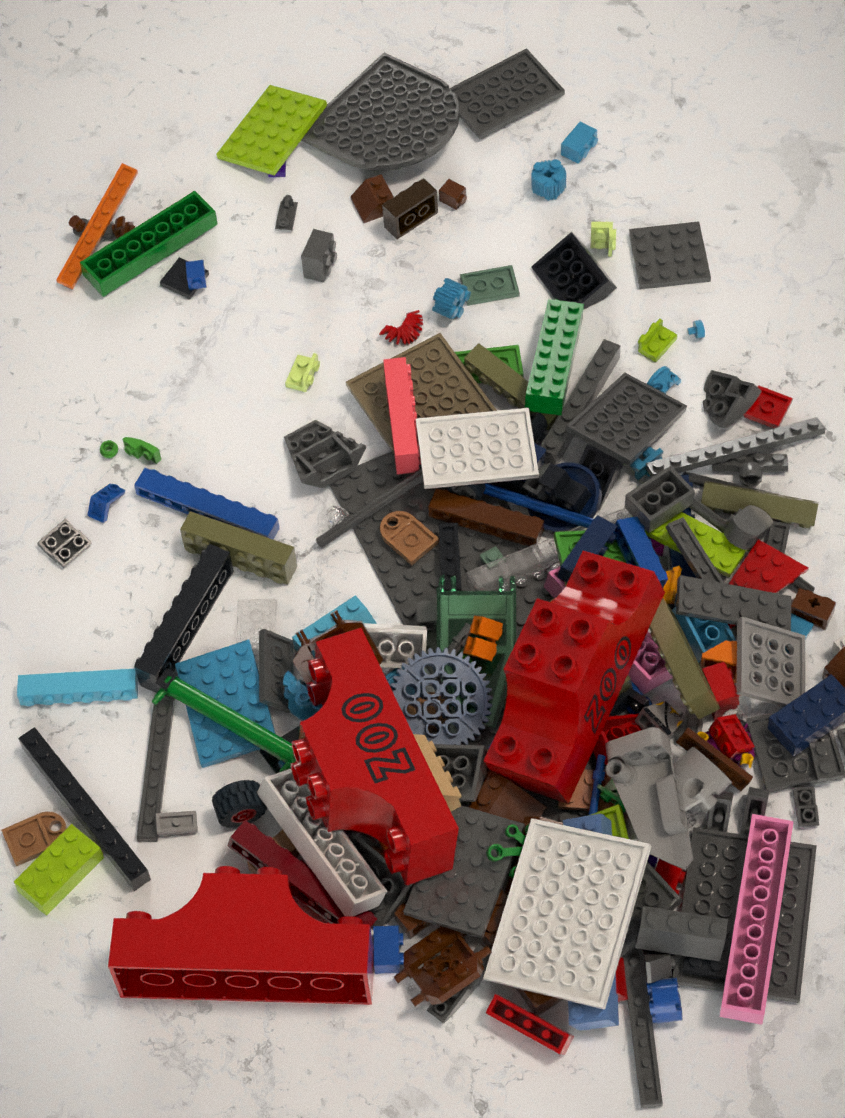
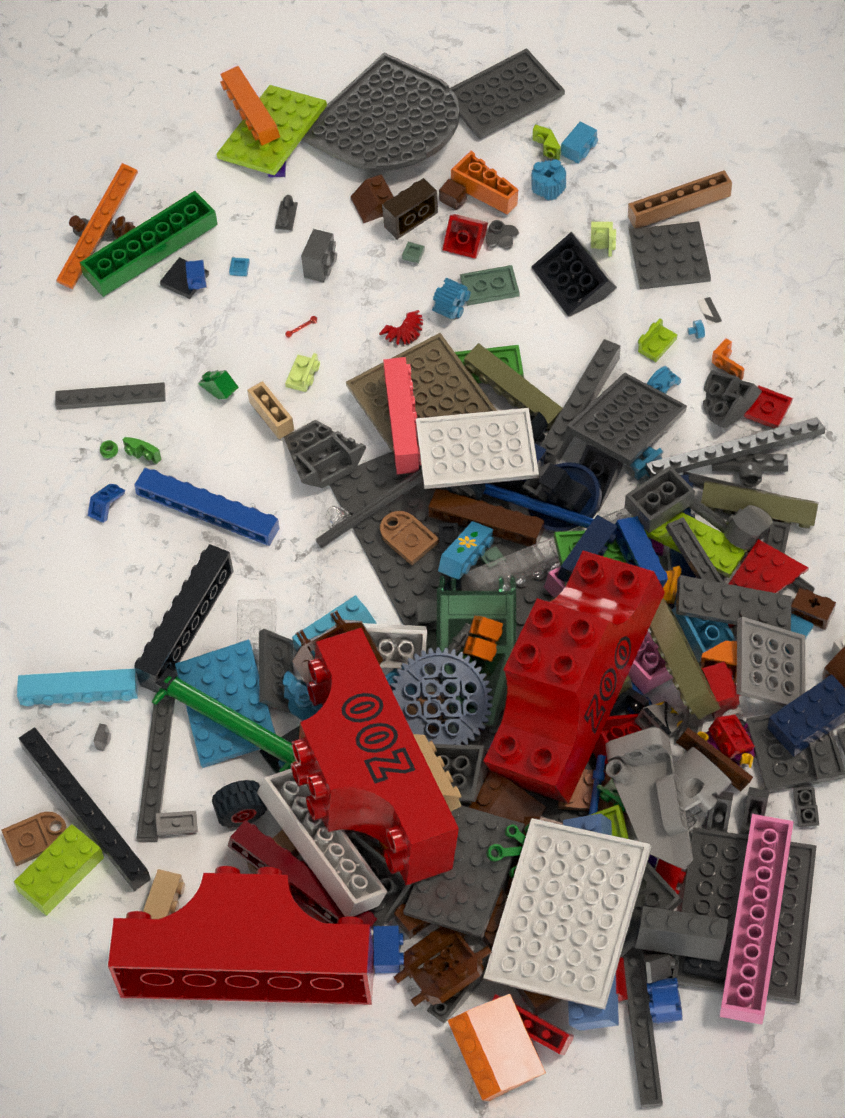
dark grey slope [37,518,92,568] -> none
olive brick [180,511,297,585] -> none
brick [525,299,584,416] -> none
none -> dark grey plate [55,382,166,410]
none -> flat silver plate [93,723,111,751]
none -> tan brick [143,869,185,919]
none -> green slope [198,370,239,400]
none -> orange brick [220,66,280,146]
none -> dark azure tile [229,257,250,276]
none -> tan brick [247,381,294,439]
none -> clear red hinge [285,316,317,338]
none -> sand green plate [402,242,425,264]
none -> dark azure brick [438,521,494,580]
none -> red slope [442,214,488,259]
none -> slope [447,994,546,1101]
none -> orange wedge [451,150,519,215]
none -> dark grey plate [486,220,519,249]
none -> lime slope [533,124,561,160]
none -> medium nougat brick [628,170,732,228]
none -> sticker [697,297,722,325]
none -> orange bracket [712,338,745,380]

